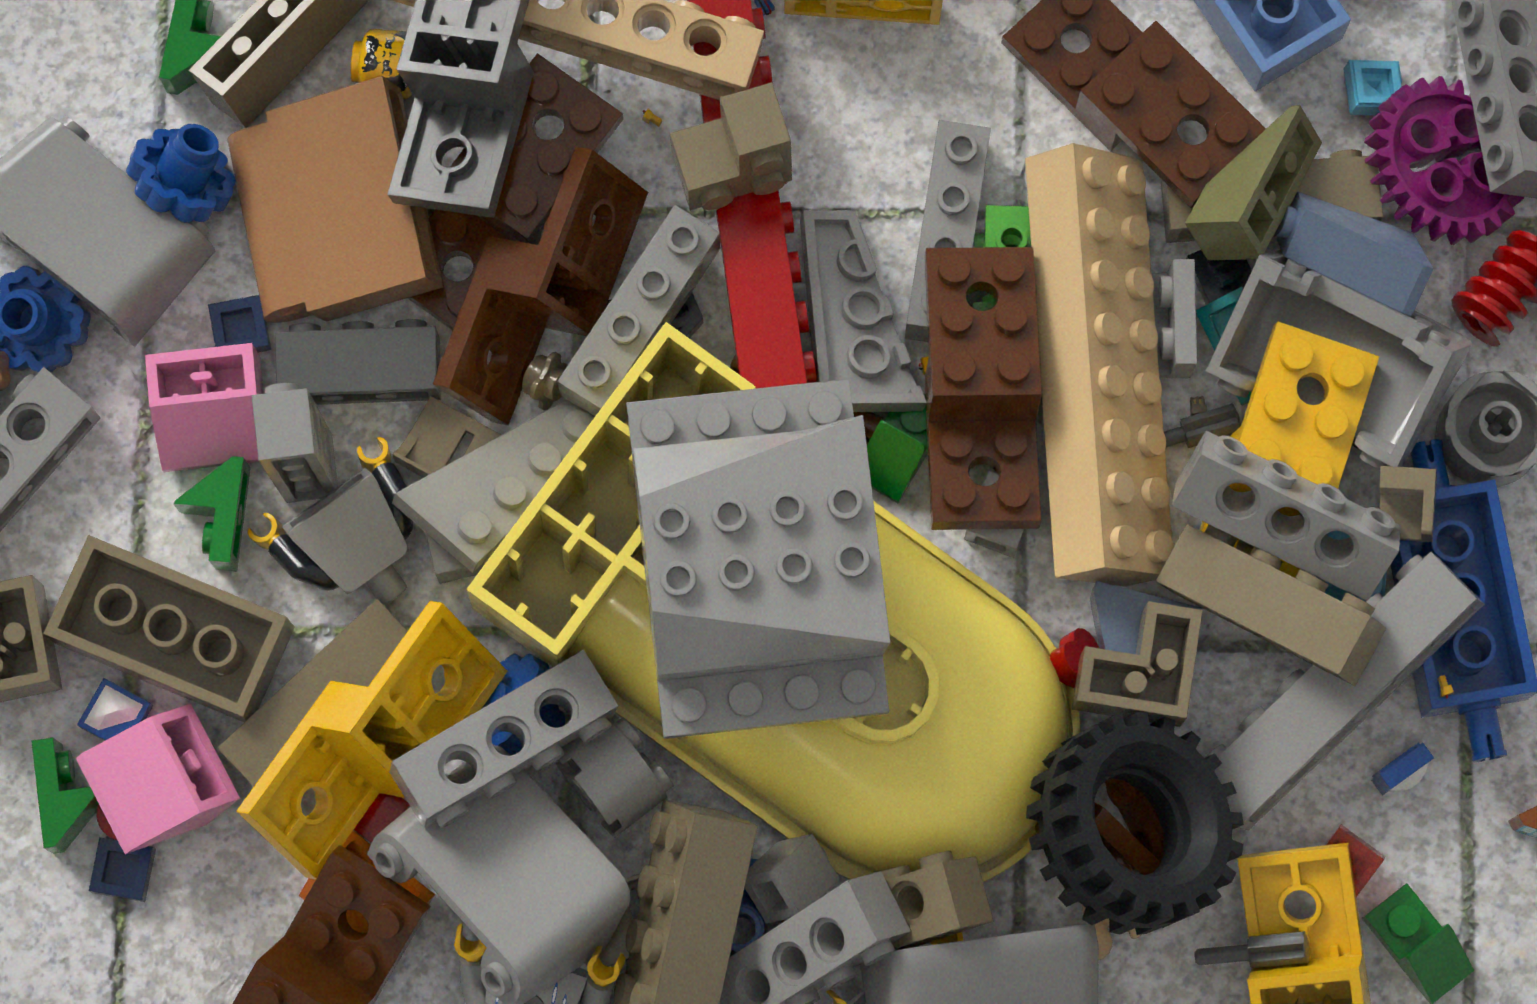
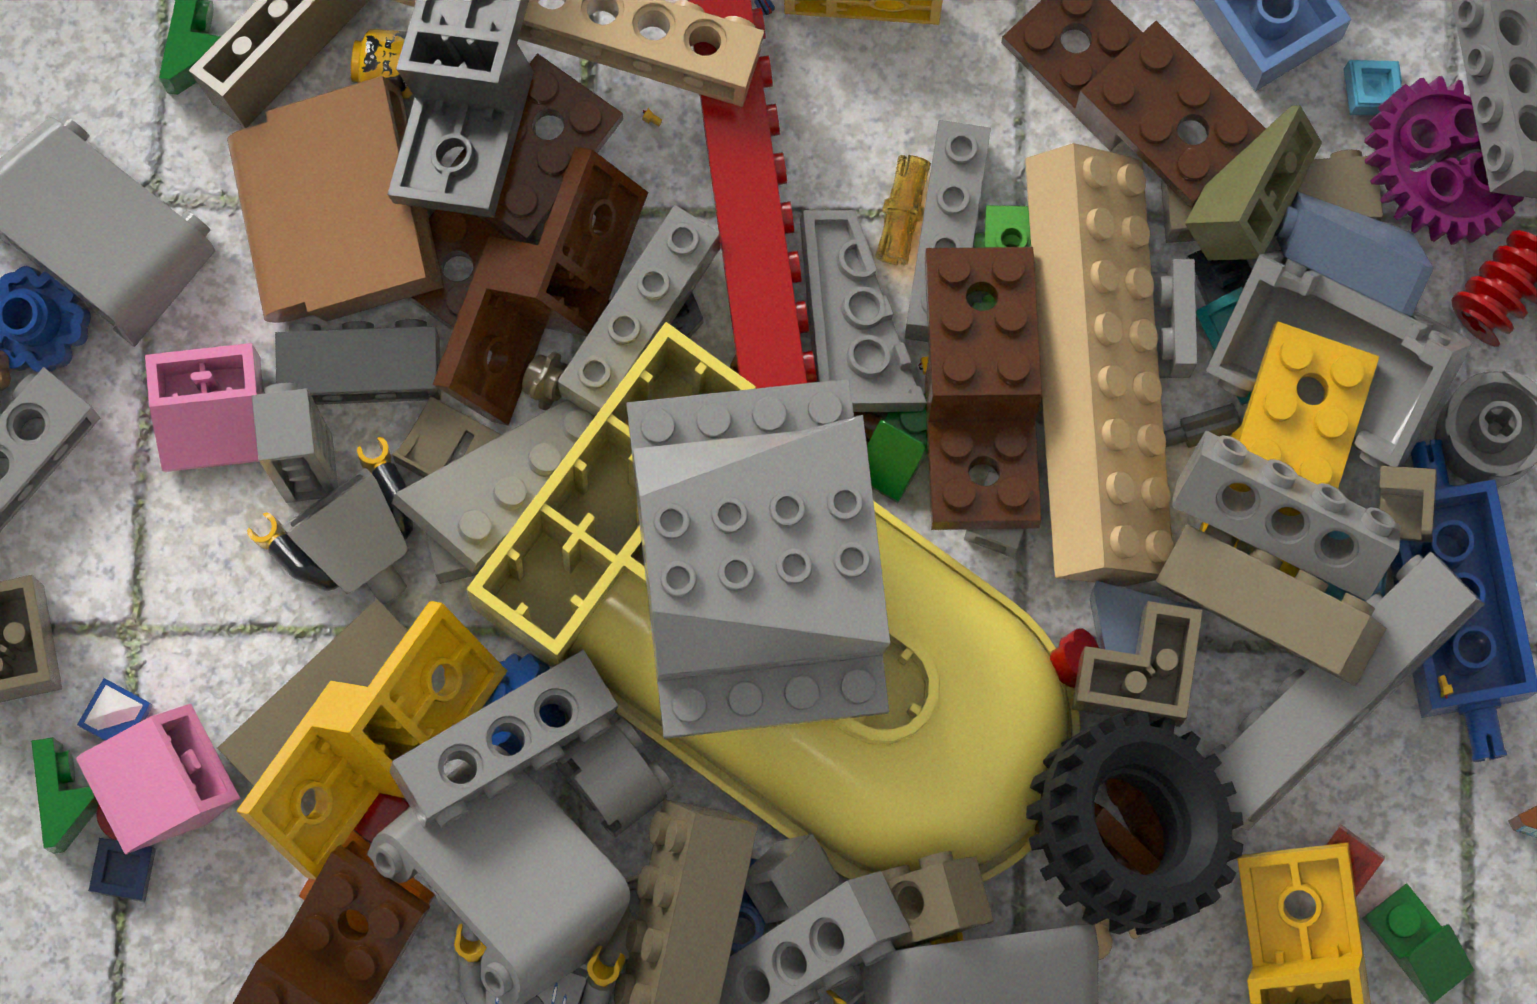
dark tan brick [43,535,295,722] -> none
blue plant [126,124,236,222] -> none
green slope [173,456,251,572] -> none
dark blue tile [208,295,272,353] -> none
dark tan brick [670,82,792,210] -> none
dark tan piece [1190,396,1207,416] -> none
dark grey axle [1194,931,1310,968] -> none
blue tile [1371,742,1434,796] -> none
none -> clear yellow pin [875,155,931,265]

